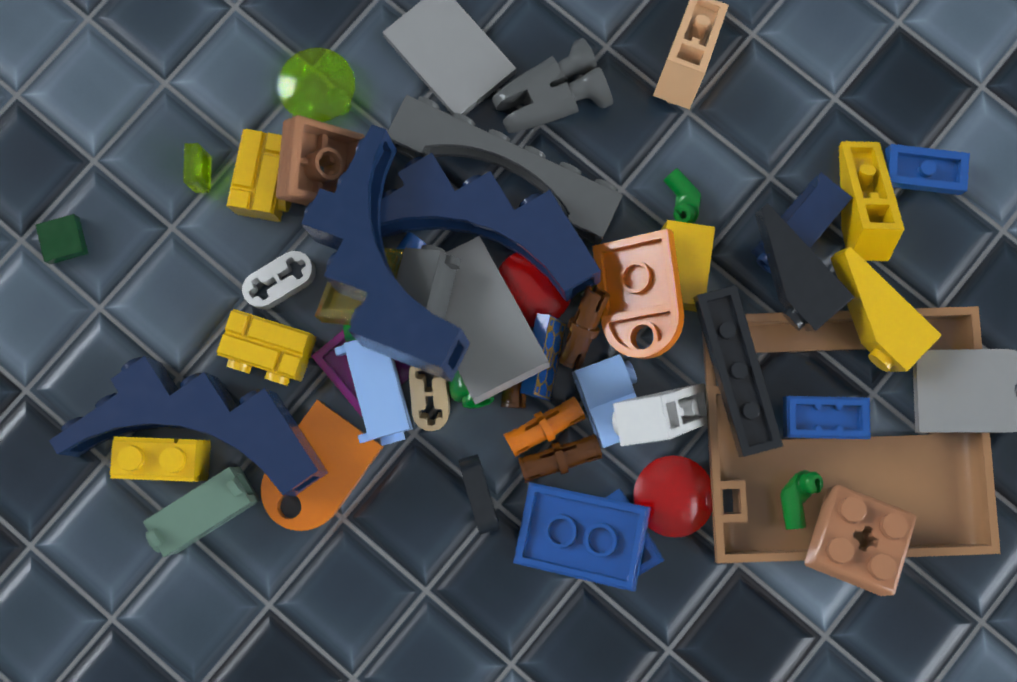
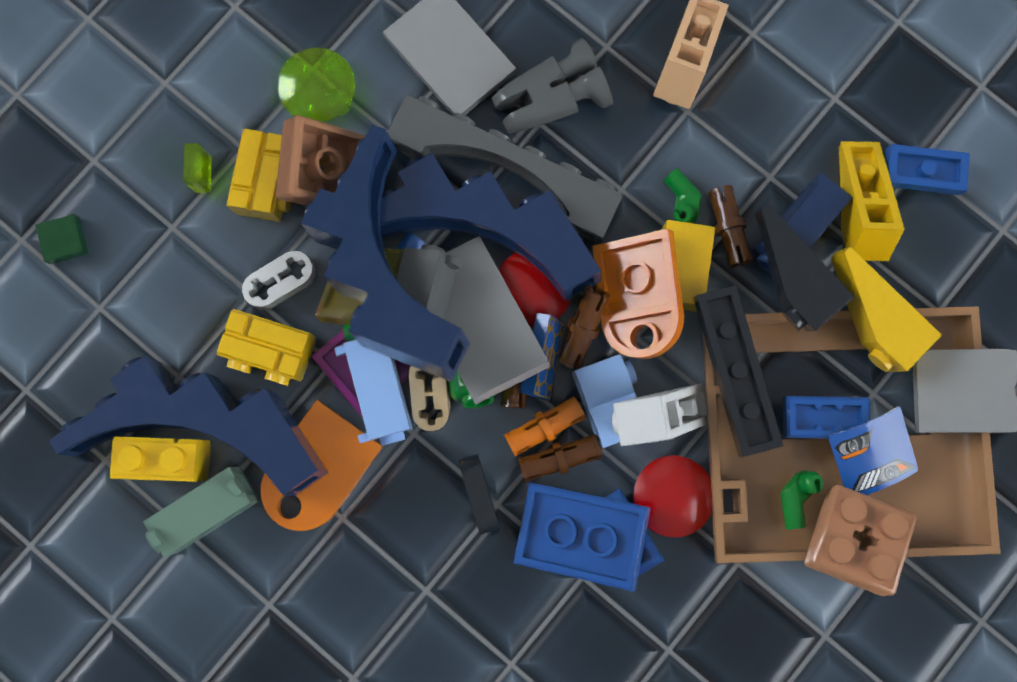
none -> reddish brown pin [708,185,754,268]
none -> sticker [829,407,918,495]

